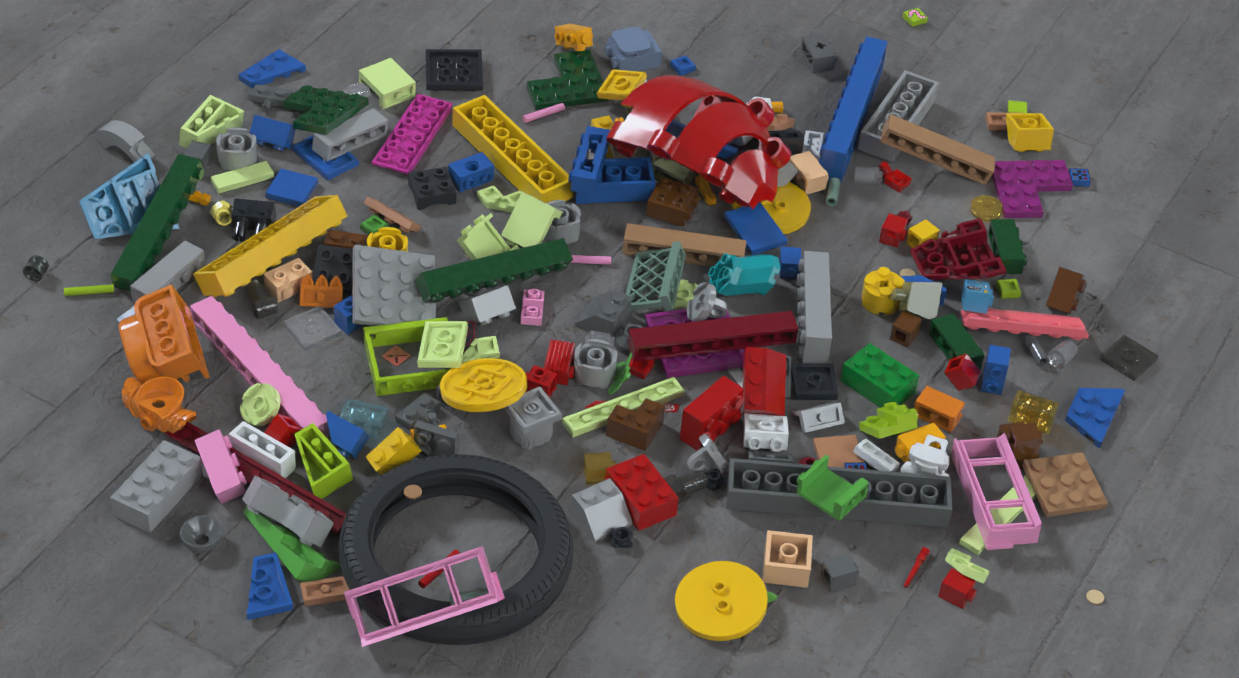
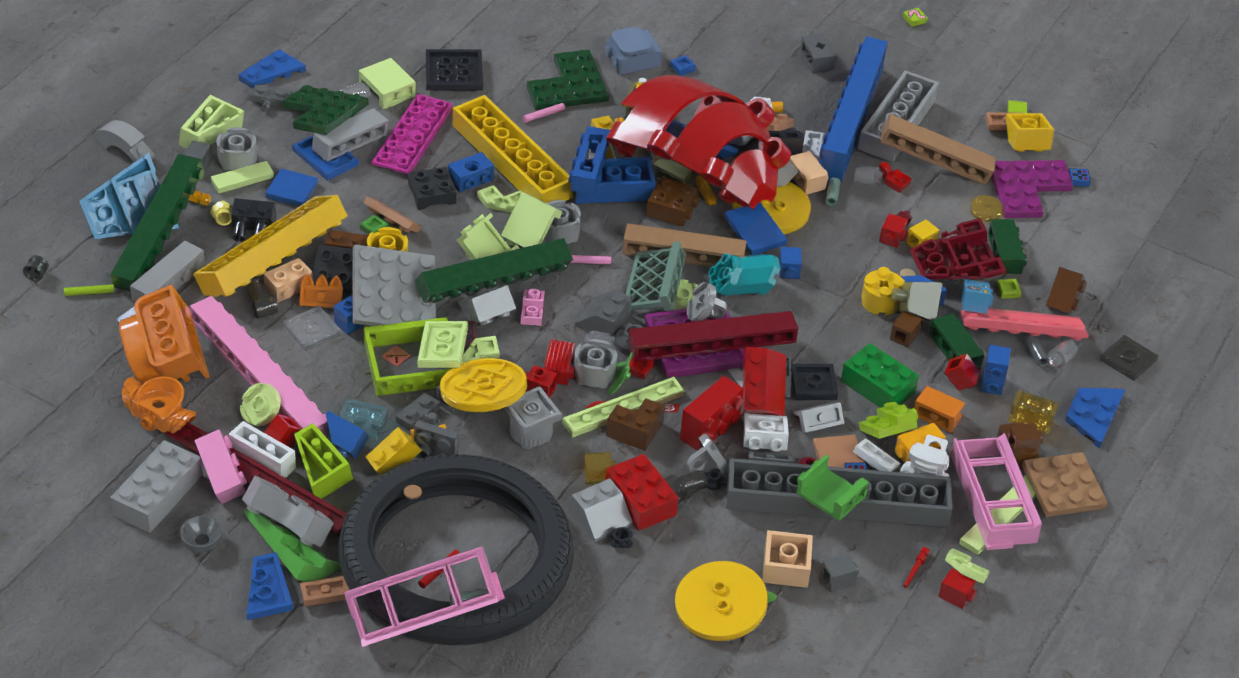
blue brick [250,115,296,151] -> none
light orange brick [554,24,593,51] -> none
yellow tile [597,69,647,100] -> none
light grey brick [796,251,832,364] -> none
tan piece [1086,590,1104,605] -> none

